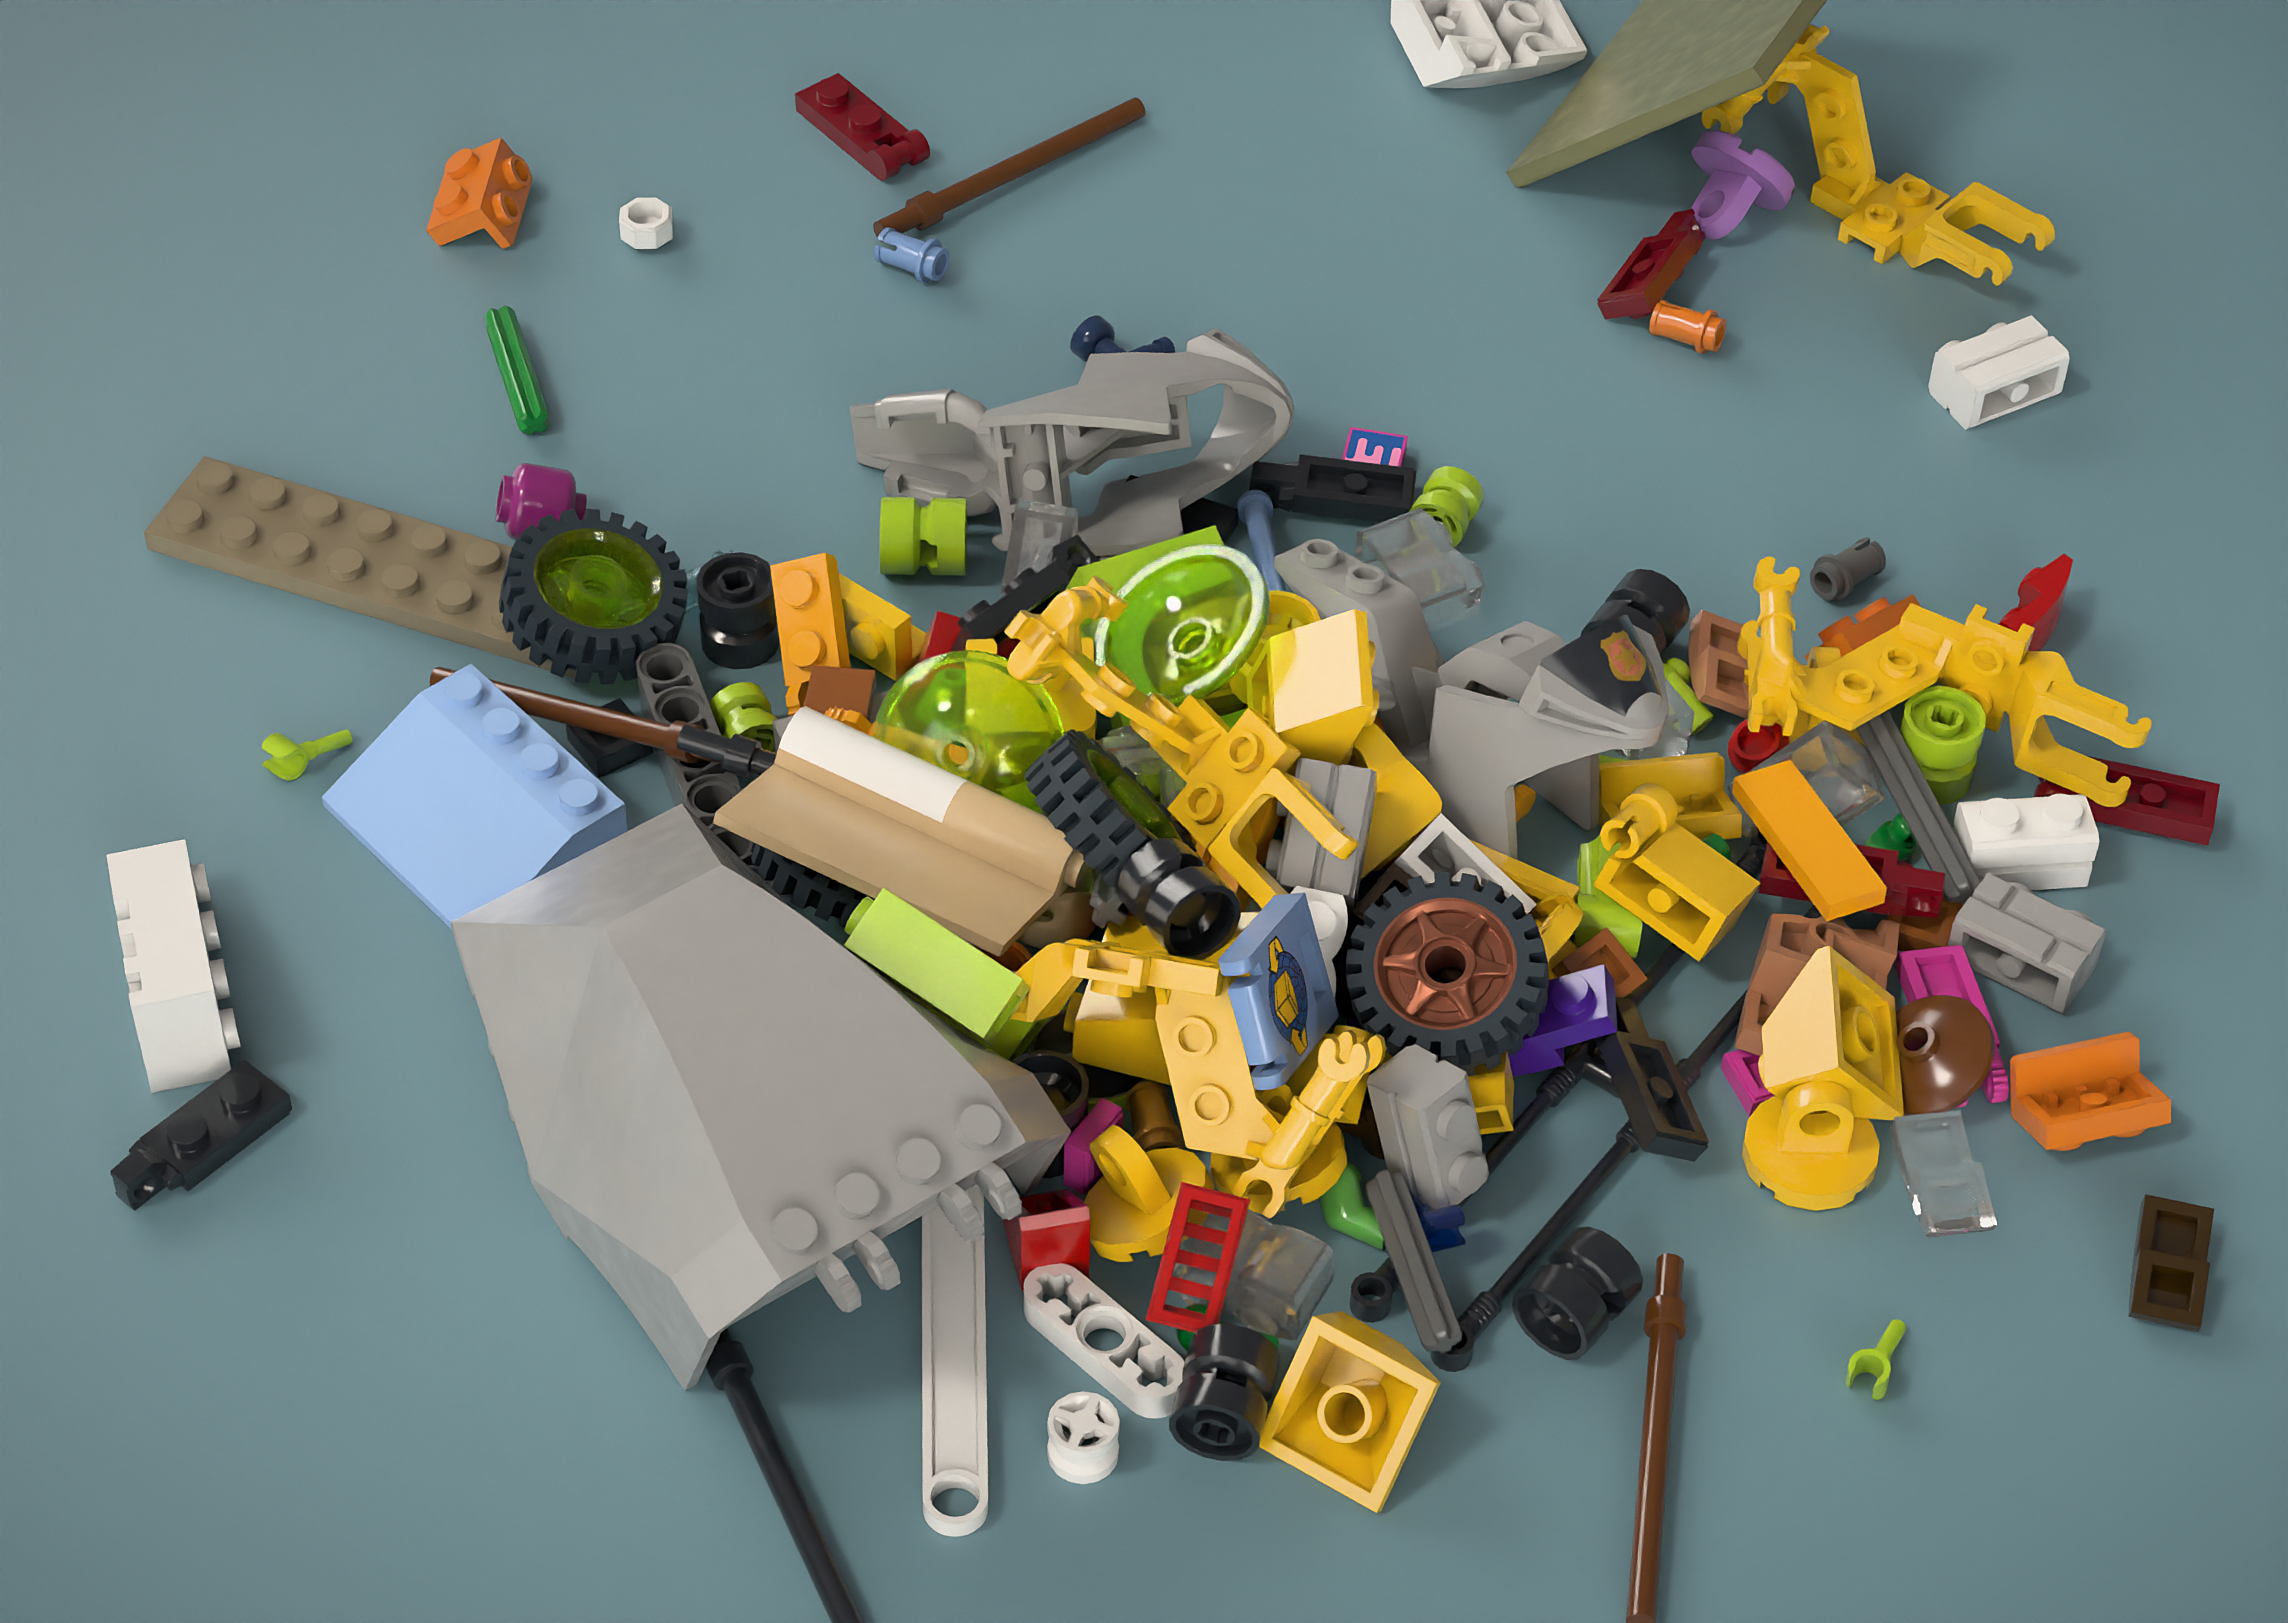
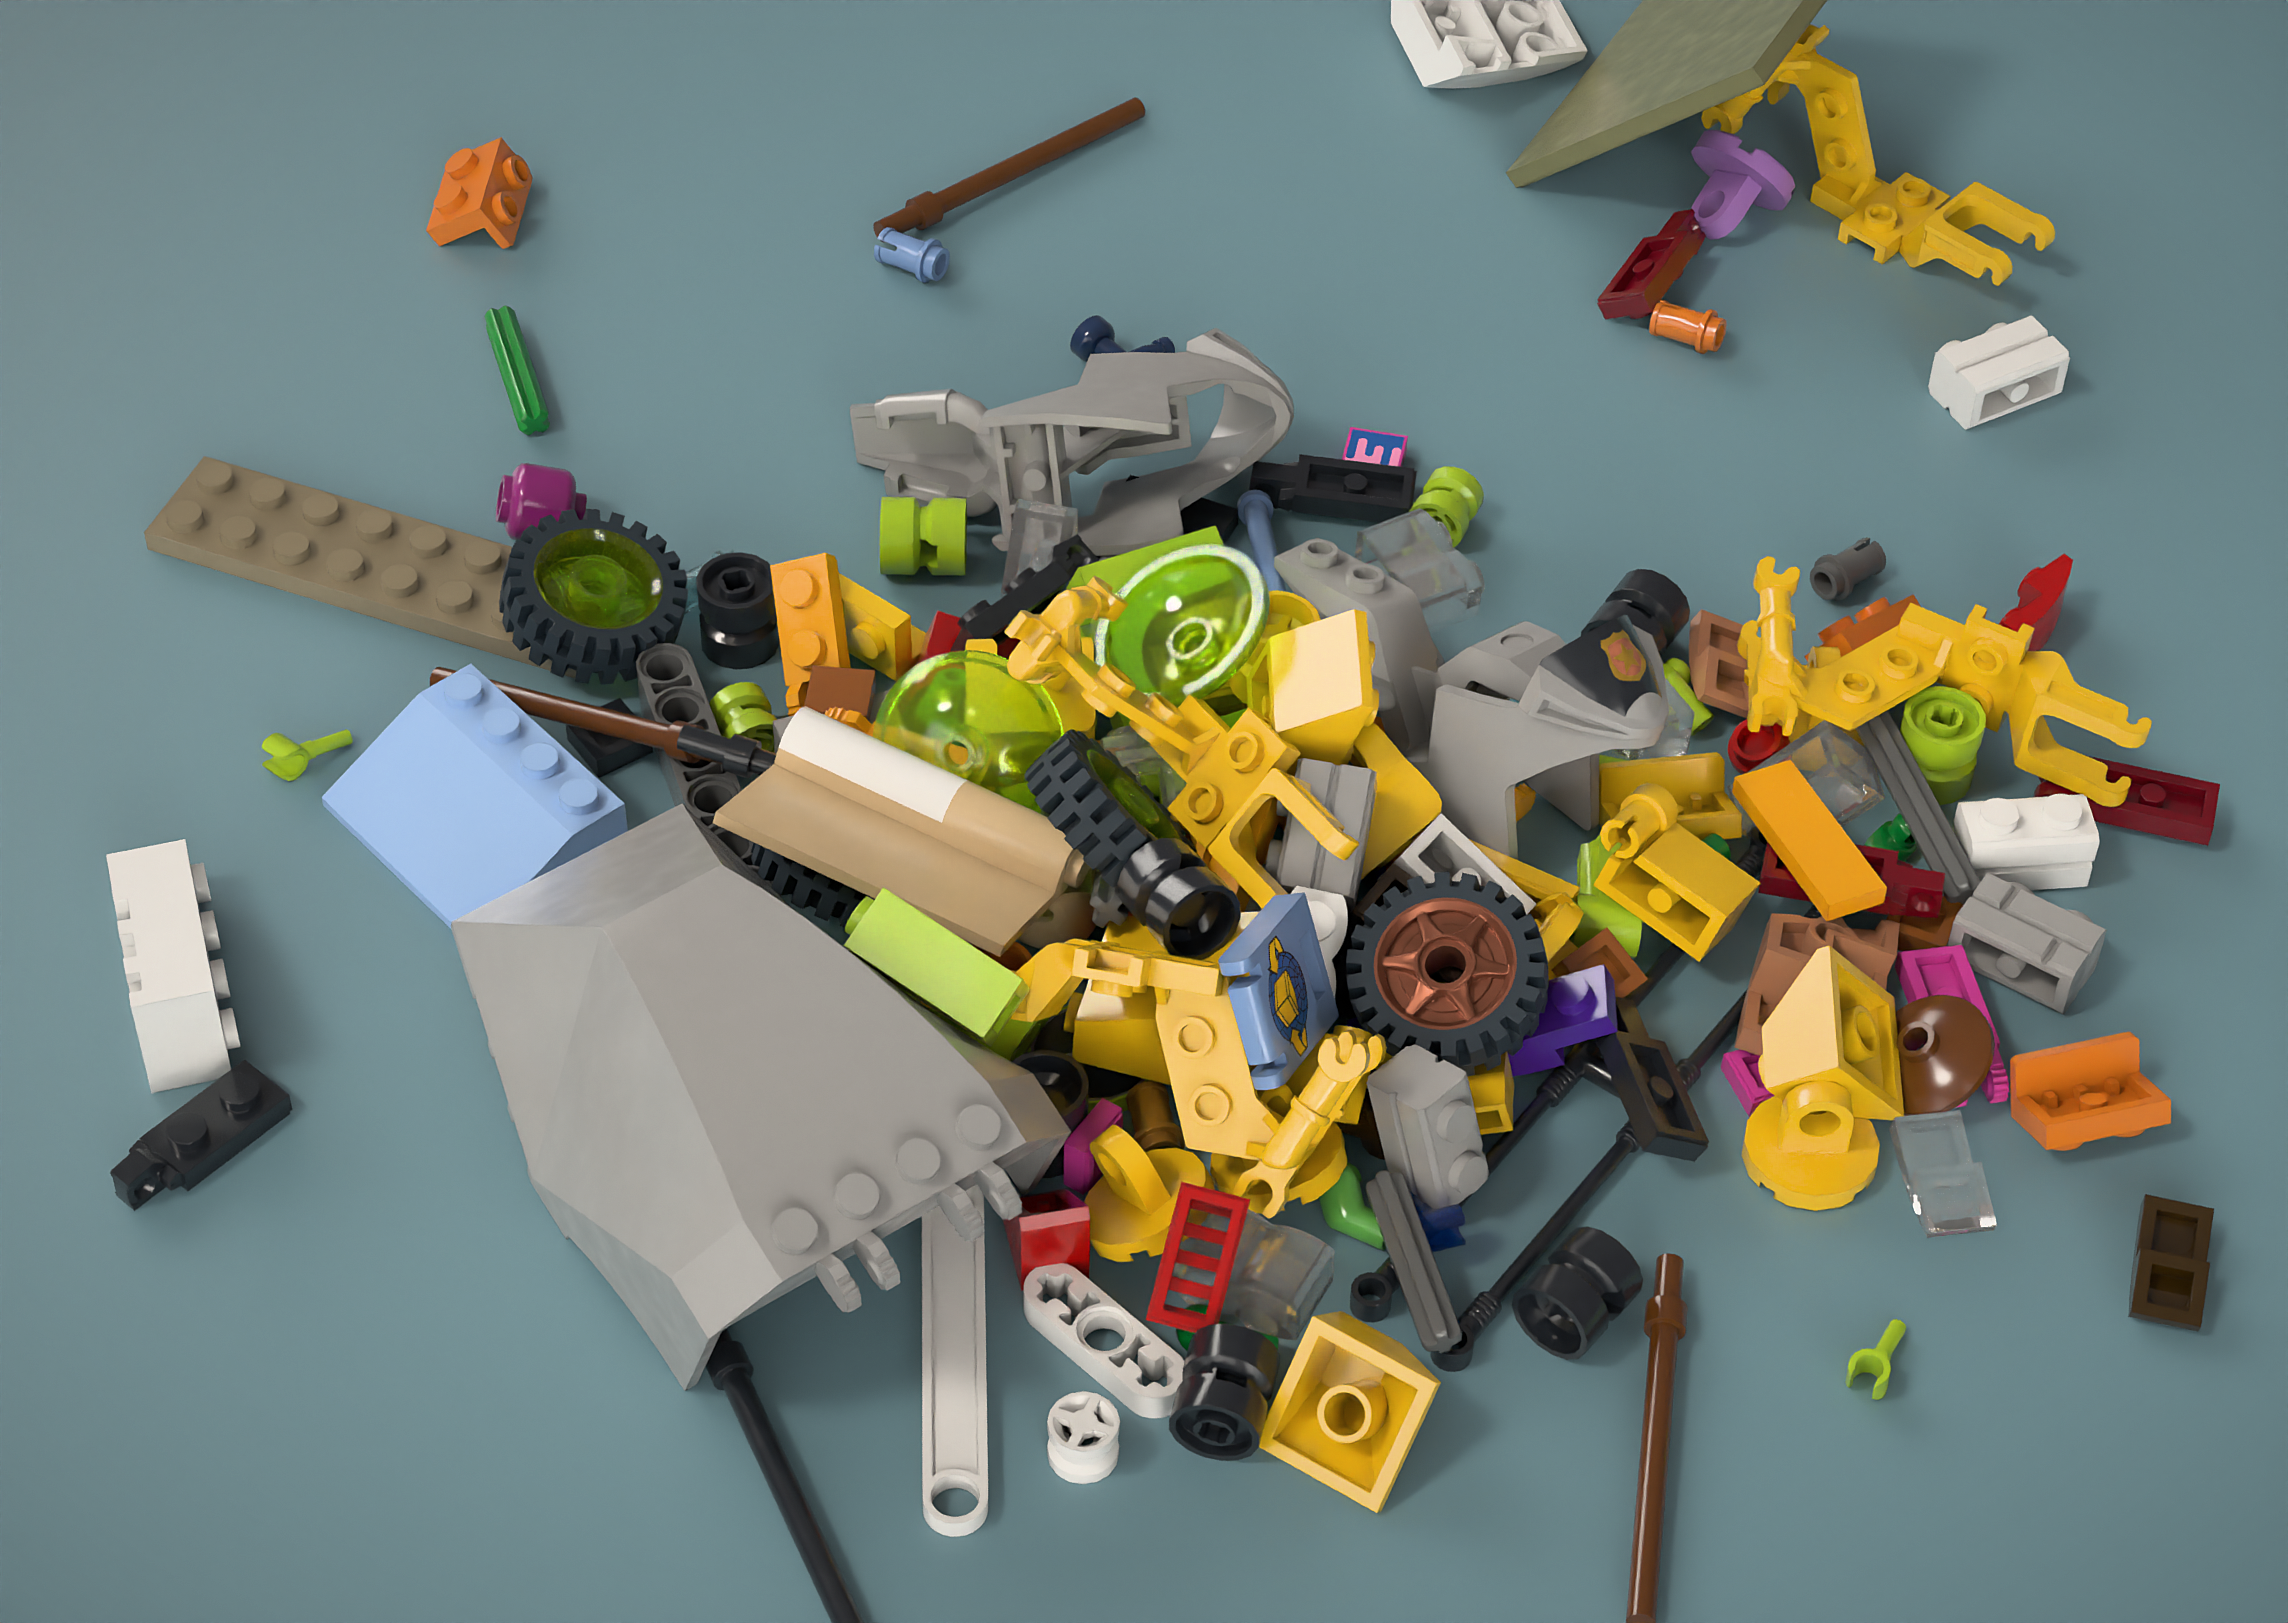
white tile [619,197,673,249] -> none
dark red plate [795,73,930,181] -> none

